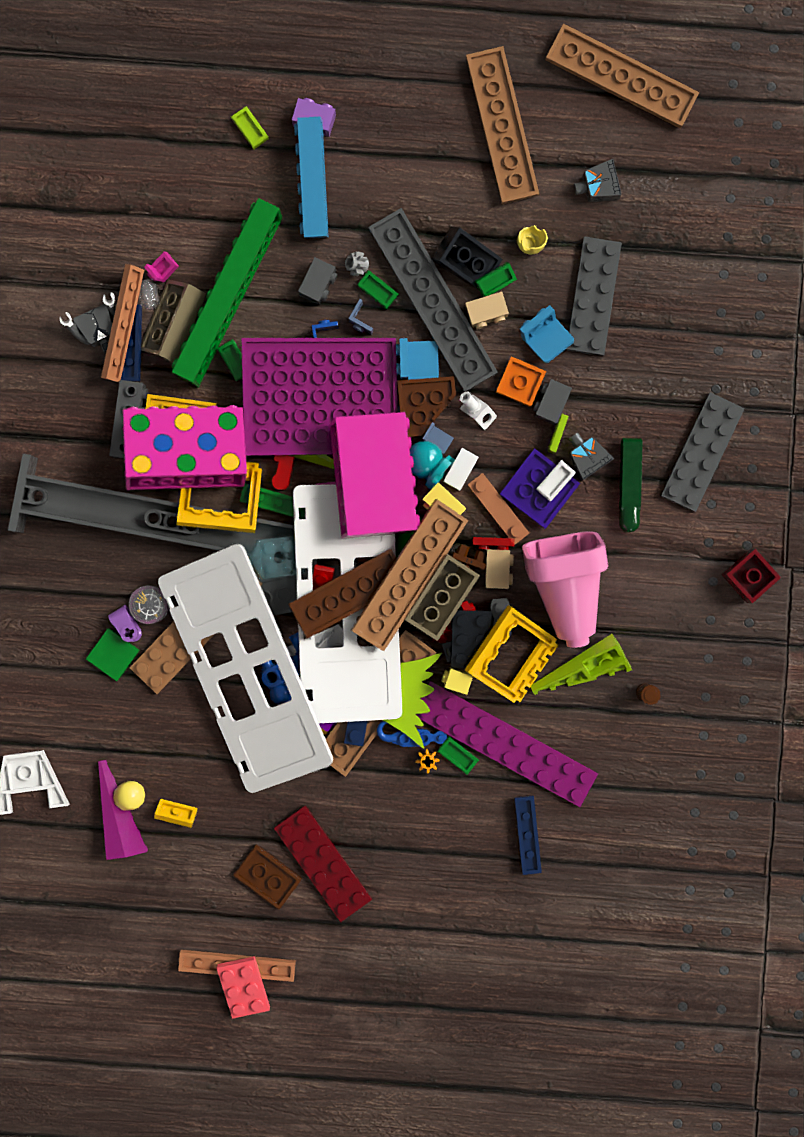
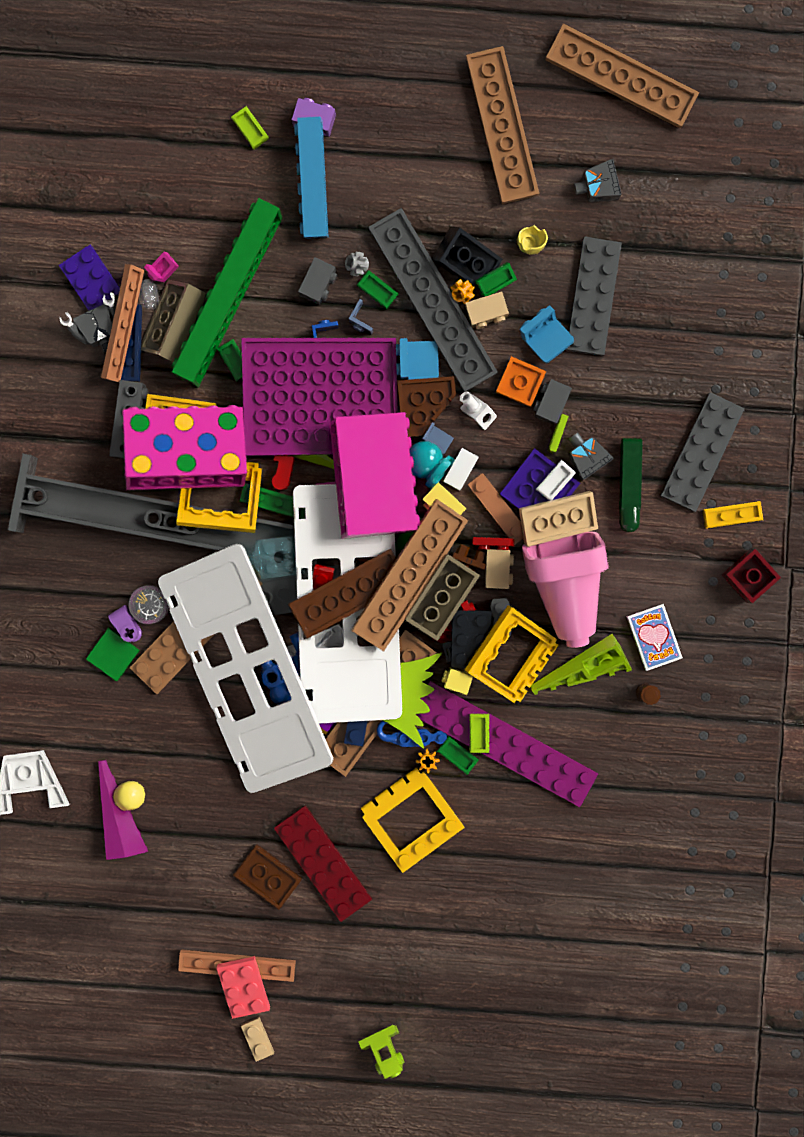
yellow plate [154,799,198,828] -> none
dark blue plate [514,795,542,875] -> none
none -> dark purple plate [59,244,120,311]
none -> tan plate [241,1017,274,1062]
none -> lime tile [358,1025,405,1079]
none -> yellow hinge [361,767,465,873]
none -> light orange gear [451,279,475,304]
none -> lime tile [470,714,489,753]
none -> tan plate [519,491,598,547]
none -> tile [627,604,682,671]
none -> yellow tile [703,501,763,529]

